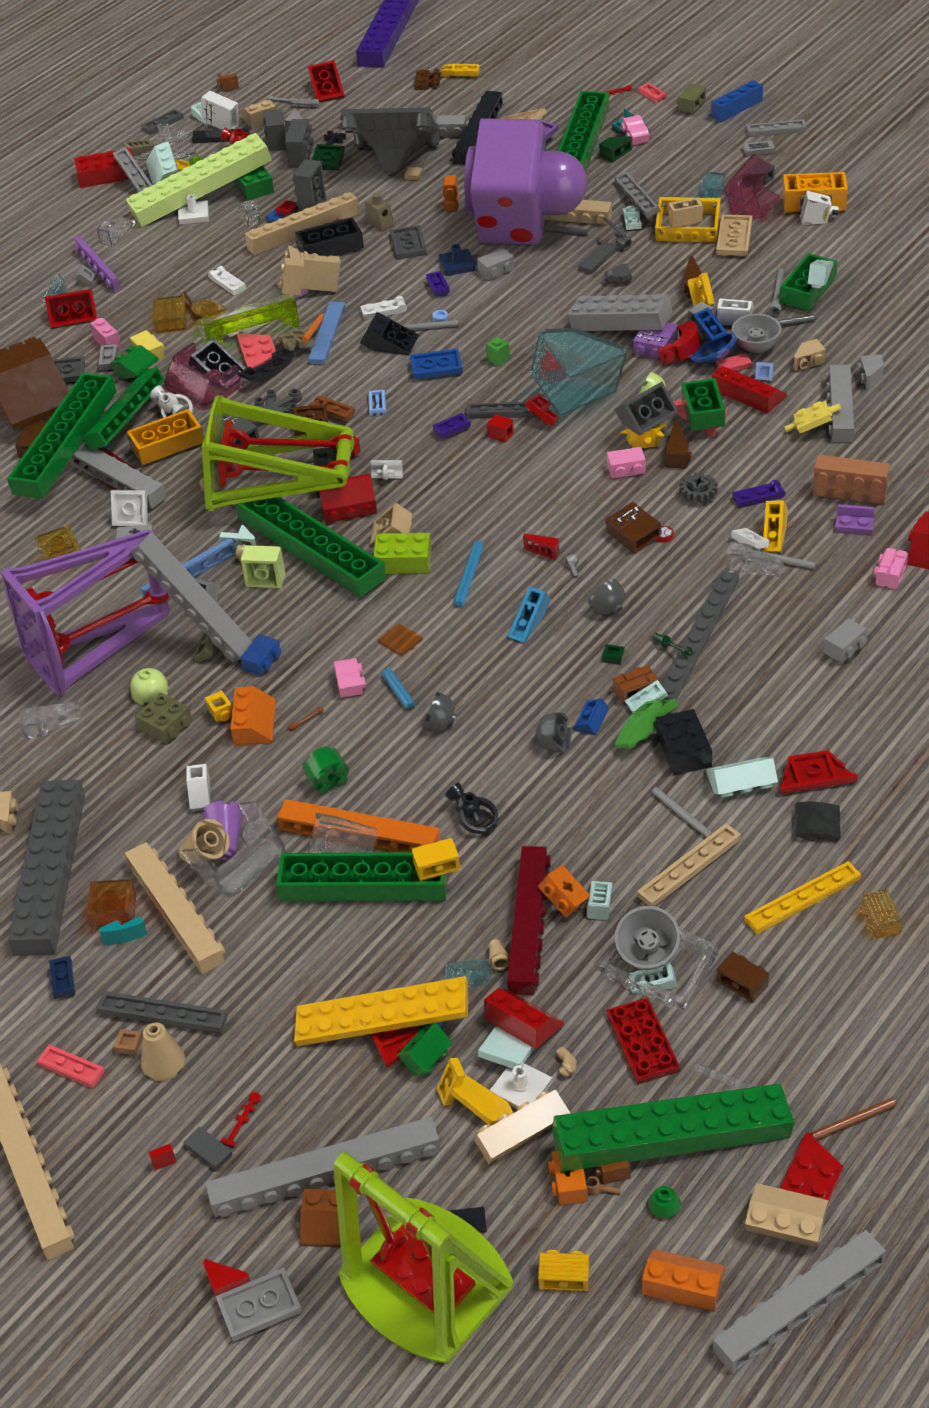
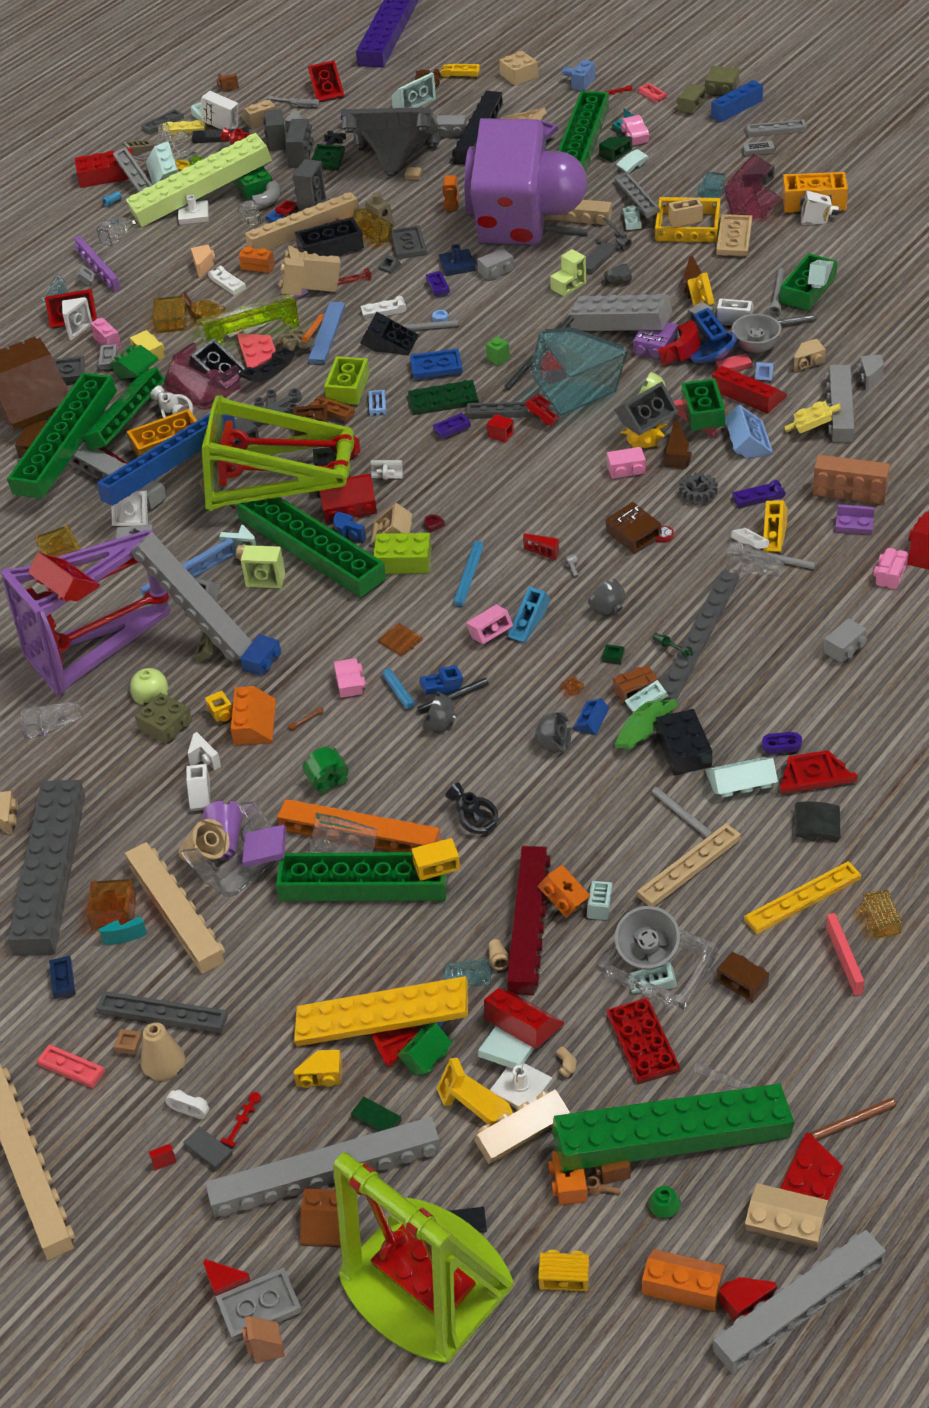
none -> red slope [28,552,100,602]
none -> white slope [62,297,92,340]
none -> blue brick [97,413,236,506]
none -> dark azure pin [102,191,122,206]
none -> light yellow plate [162,120,206,135]
none -> white plate [165,1090,210,1119]
none -> white slope [188,732,221,770]
none -> light nougat slope [191,244,215,277]
none -> orange brick [239,246,275,273]
none -> medium lavender tile [242,825,286,867]
none -> nougat slope [242,1316,285,1363]
none -> light grey cylinder [252,181,280,210]
none -> yellow slope [294,1050,342,1088]
none -> lime brick [324,356,370,405]
none -> blue brick [333,512,366,543]
none -> clear red piece [338,268,372,285]
none -> dark green tile [350,1096,402,1132]
none -> clear yellow brick [353,208,393,245]
none -> dark grey slope [378,255,401,273]
none -> light aqua slope [391,73,436,108]
none -> dark green plate [408,380,479,415]
none -> black bar [417,677,489,714]
none -> blue brick [419,665,463,695]
none -> dark red tile [424,514,445,533]
none -> bright pink brick [466,604,513,644]
none -> tan brick [499,51,538,86]
none -> pearl dark grey bar [504,315,574,390]
none -> yellowish green brick [550,249,586,296]
none -> clear orange plate [561,677,584,696]
none -> medium blue brick [562,60,596,91]
none -> light aqua slope [616,149,649,173]
none -> olive brick [705,66,740,95]
none -> red slope [719,1277,777,1321]
none -> light blue slope [725,405,773,458]
none -> dark purple plate [762,732,802,754]
none -> coral tile [826,913,864,996]

